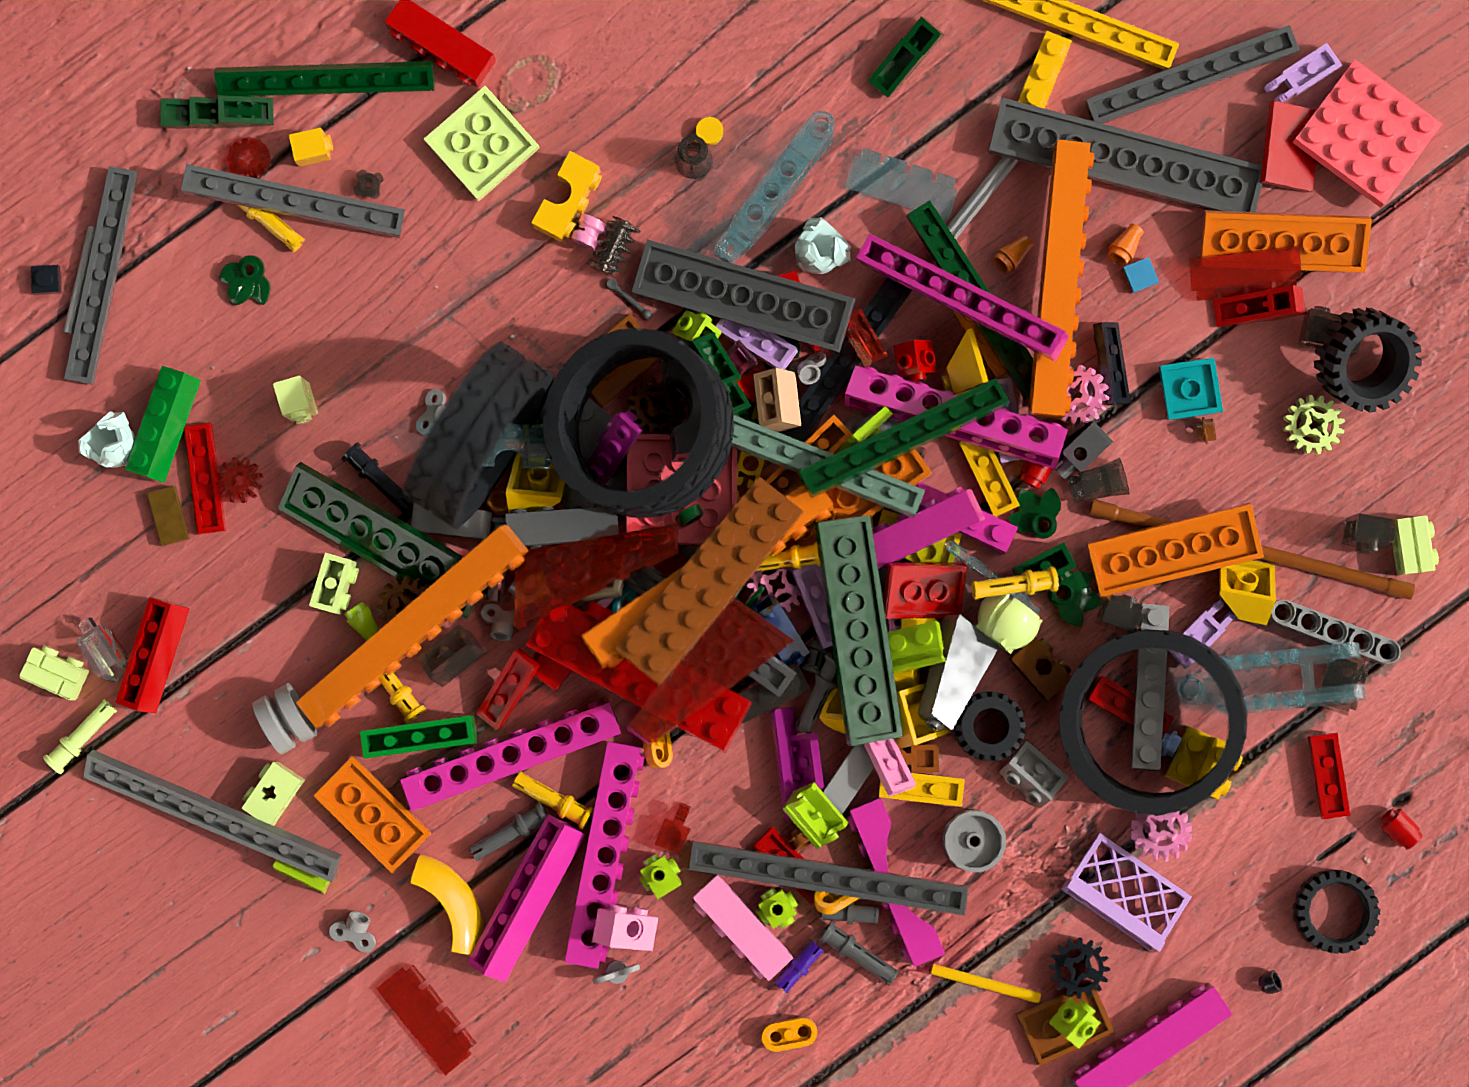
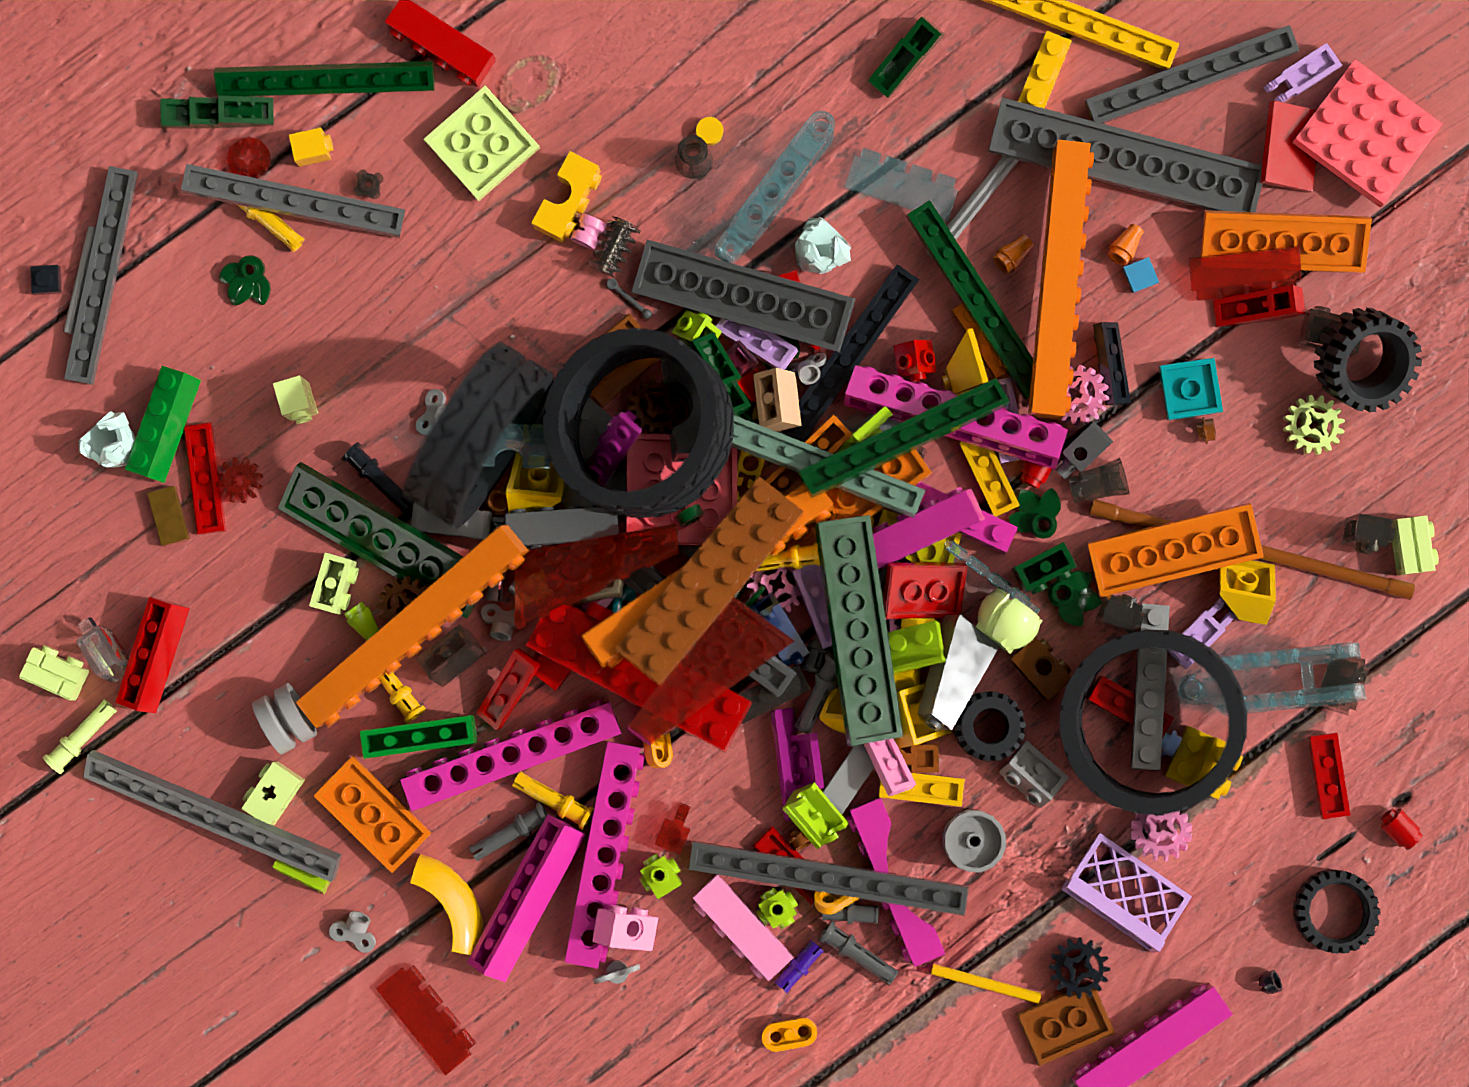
clear red plate [845,308,888,367] -> none
dark pink brick [856,233,1069,362] -> none
yellow pin [971,567,1059,599] -> none
lime brick [1049,997,1100,1048] -> none
light grey beam [1268,600,1401,664] -> none

